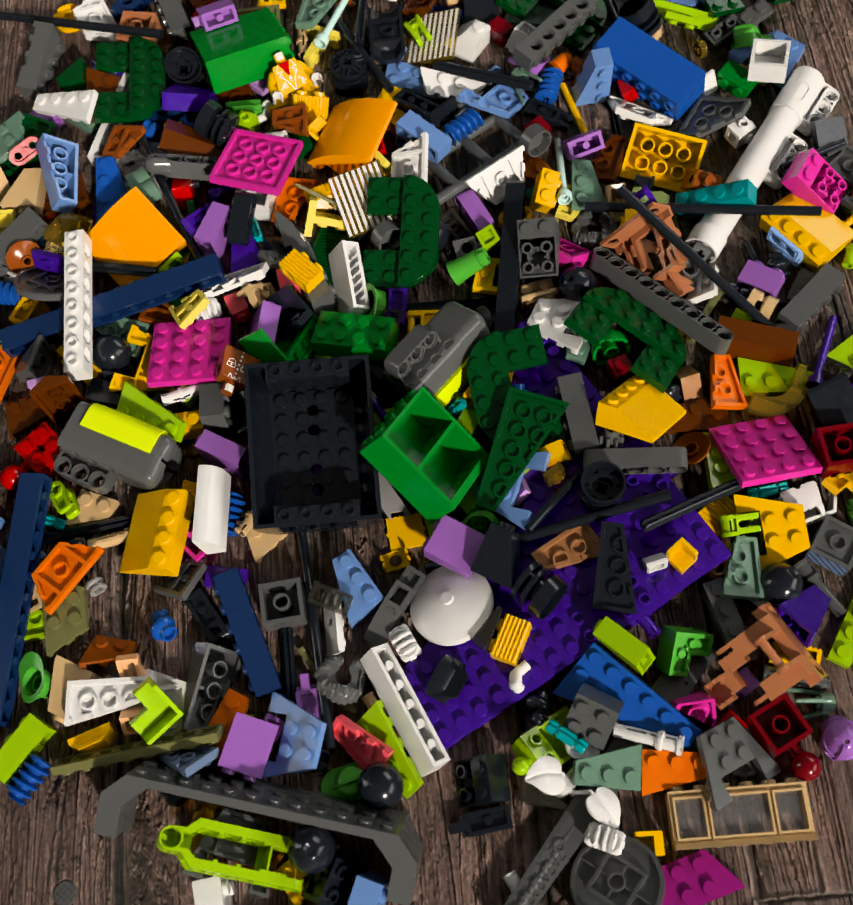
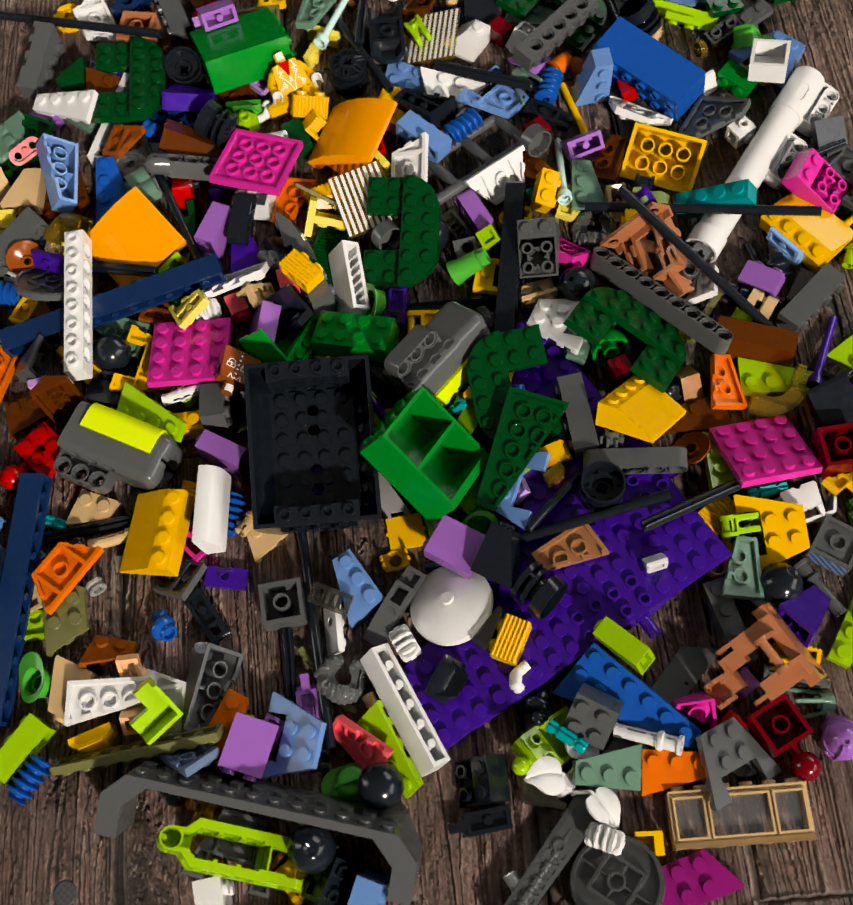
lime piece [50,481,80,520] -> none
dark purple plate [181,203,210,237] -> none
dark blue brick [212,567,284,699] -> none
teal axle [251,217,264,243] -> none
dark orange wing [272,103,309,137] -> none
tan pin [296,16,310,60] -> none
black wing [592,521,637,614] -> none
bright green panel [655,625,714,676] -> none
yellow panel [666,537,698,575] -> none
dark orange torso [680,169,722,191] -> none

